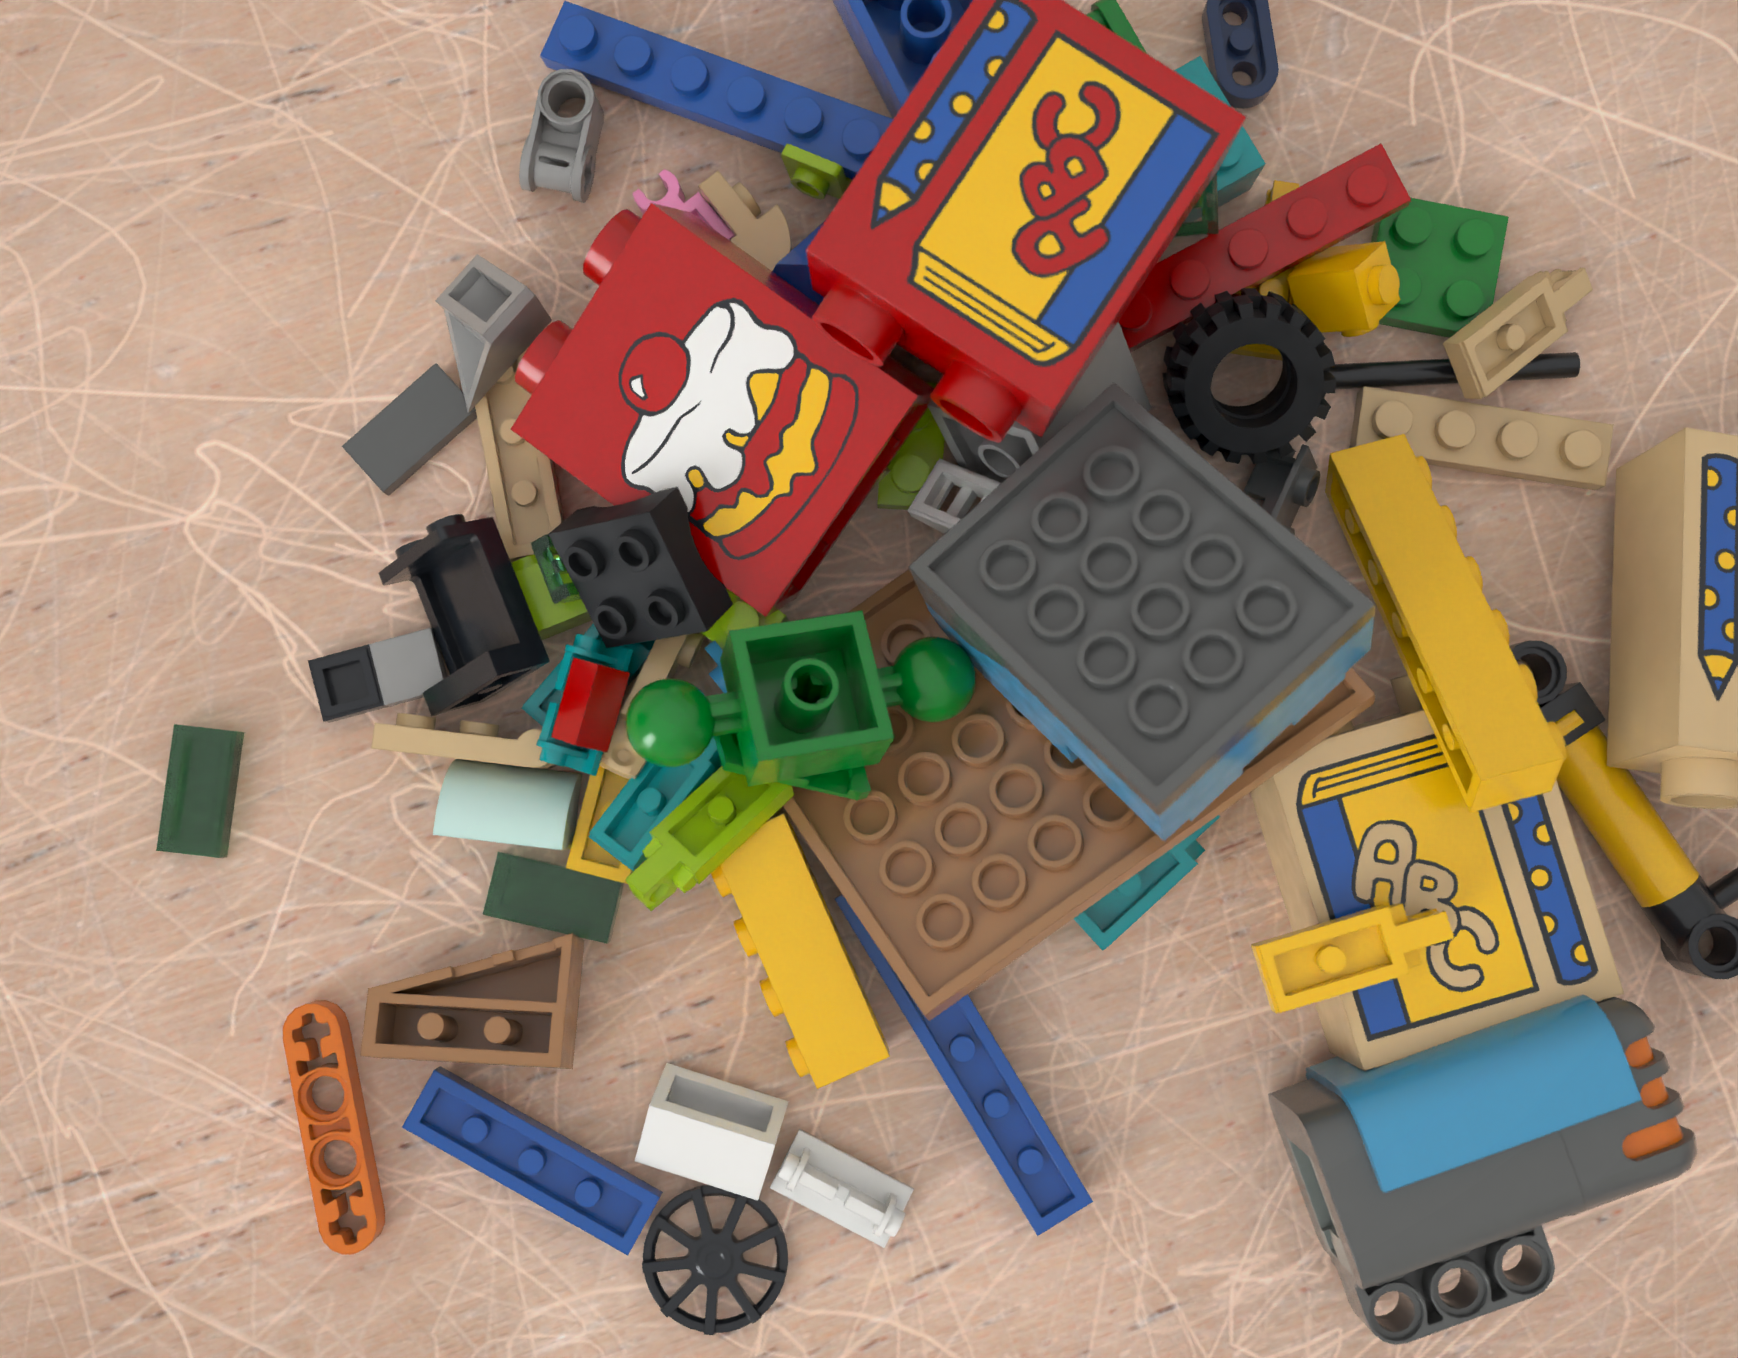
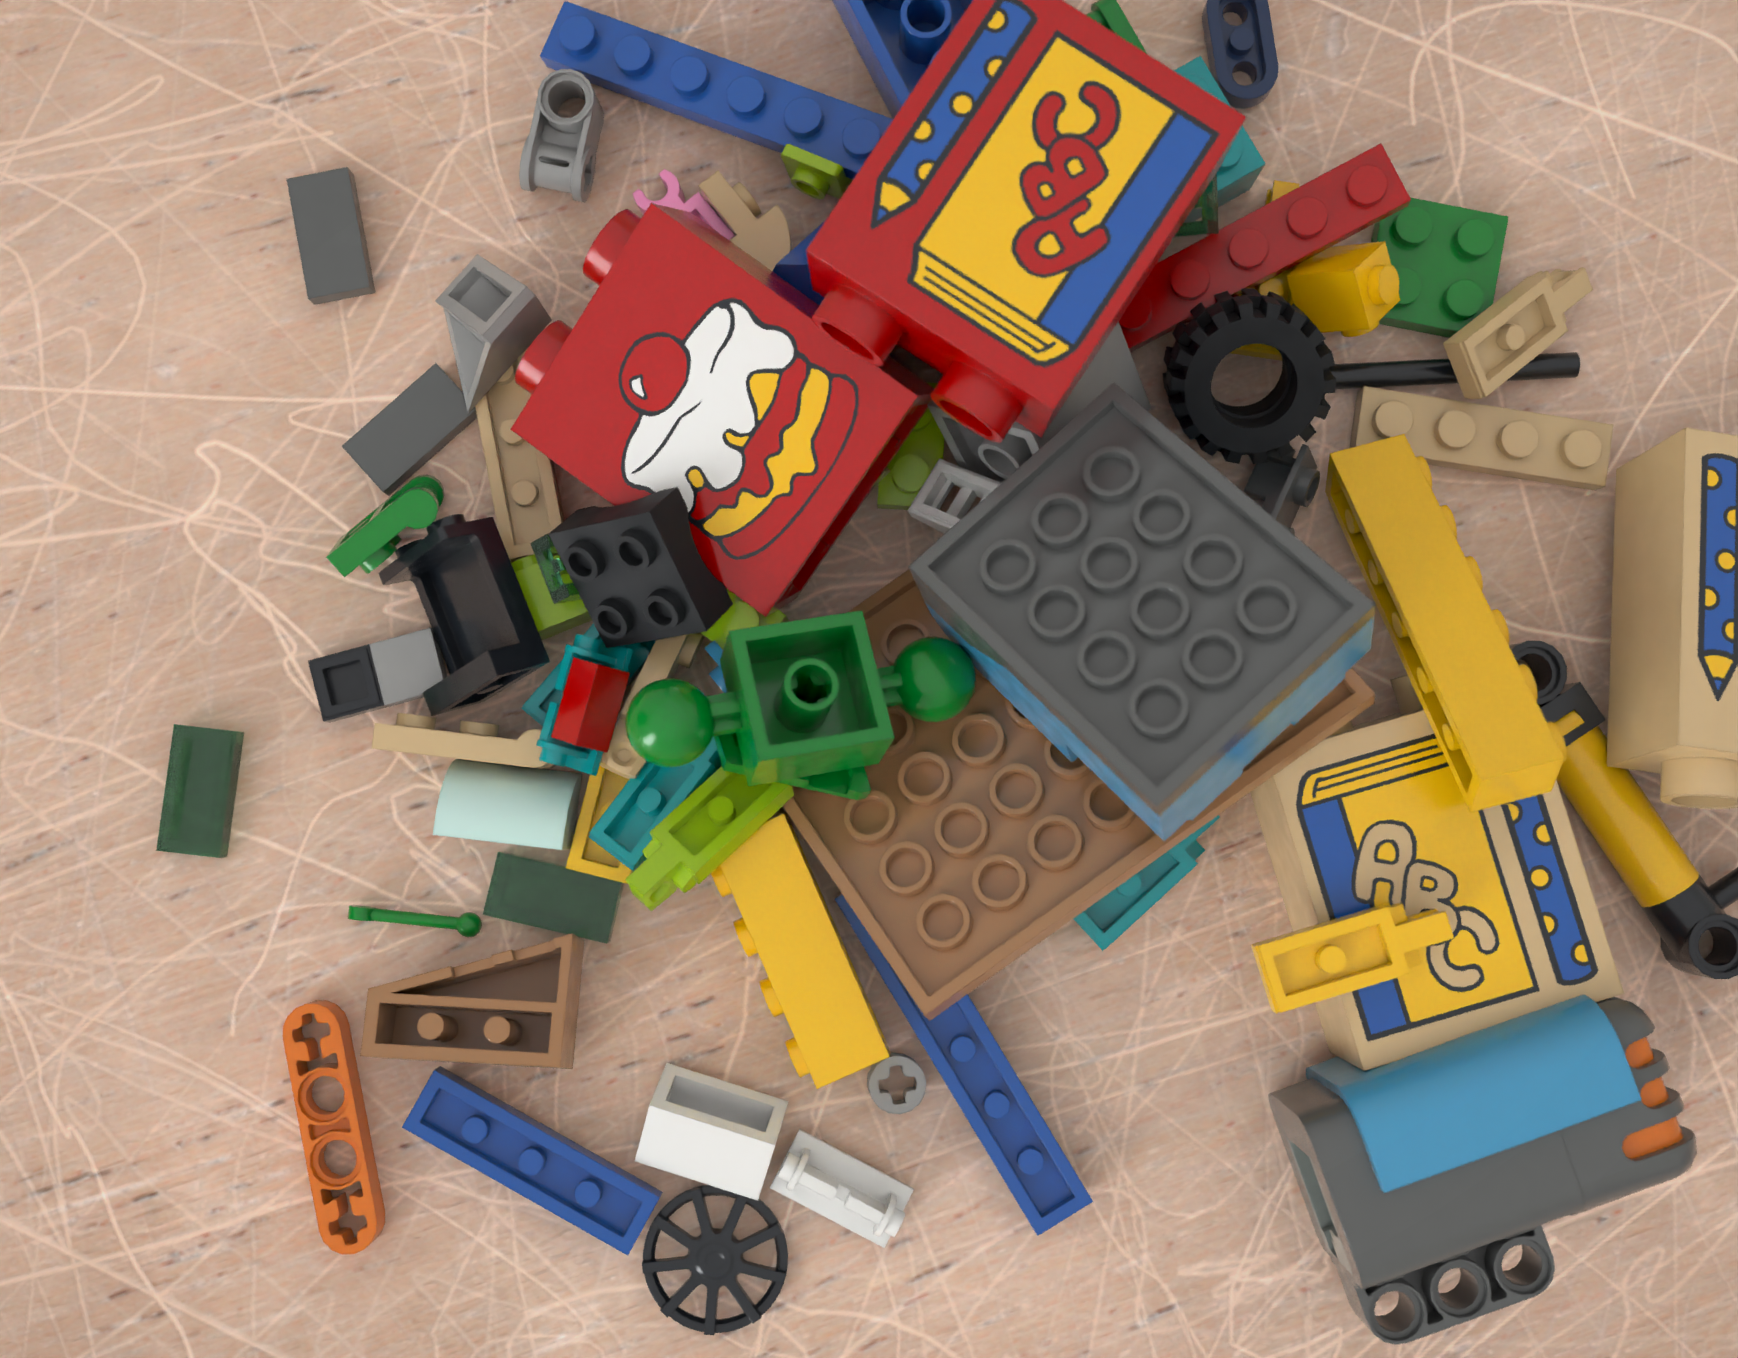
none -> dark grey tile [286,167,375,305]
none -> green plate [326,474,445,578]
none -> green hinge [348,905,482,937]
none -> light grey bush [867,1053,926,1114]

